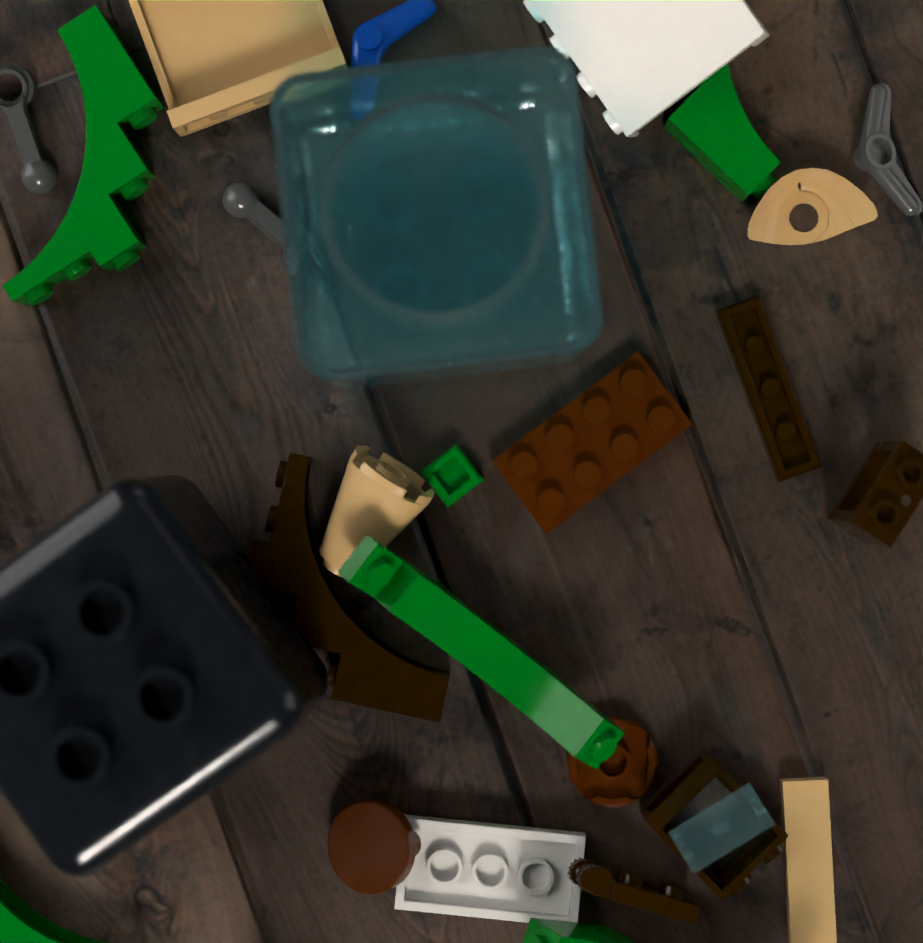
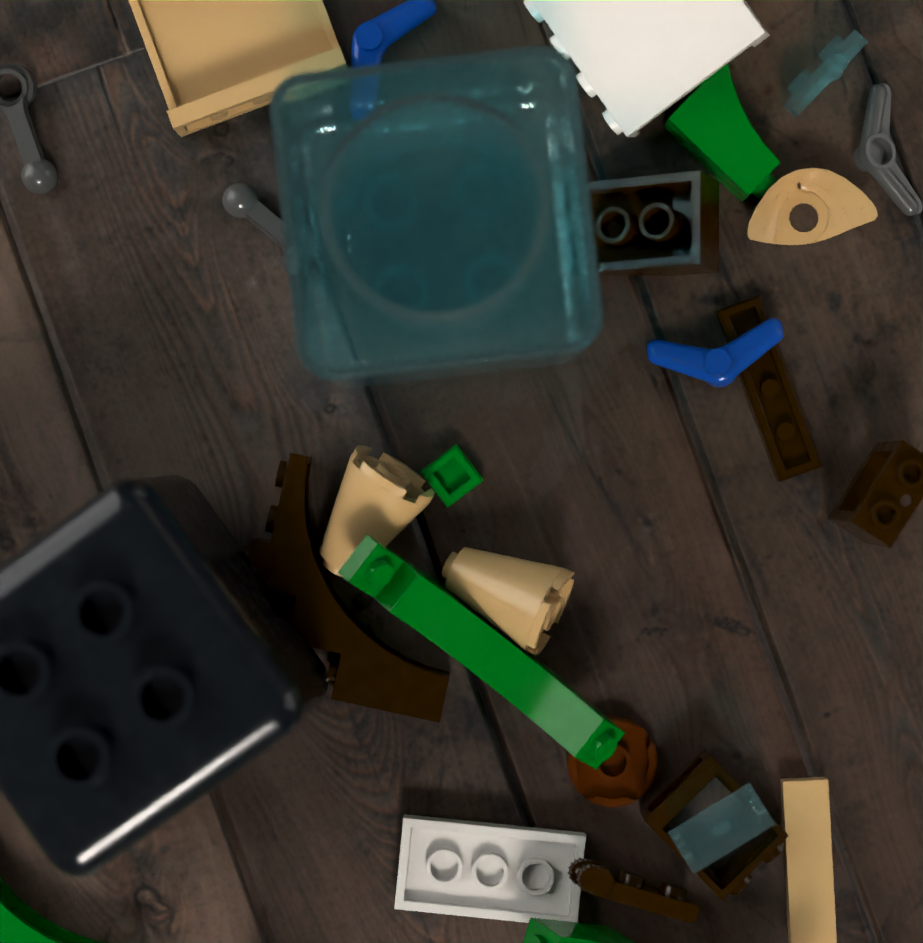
green arch [2,5,164,306] -> none
reddish brown tile [328,797,421,894] -> none
reddish brown plate [492,351,692,534] -> none
none -> tan cone [442,547,574,656]
none -> dark brown slope [570,170,719,276]
none -> blue piece [646,318,784,387]
none -> clear light blue plate [783,29,868,118]

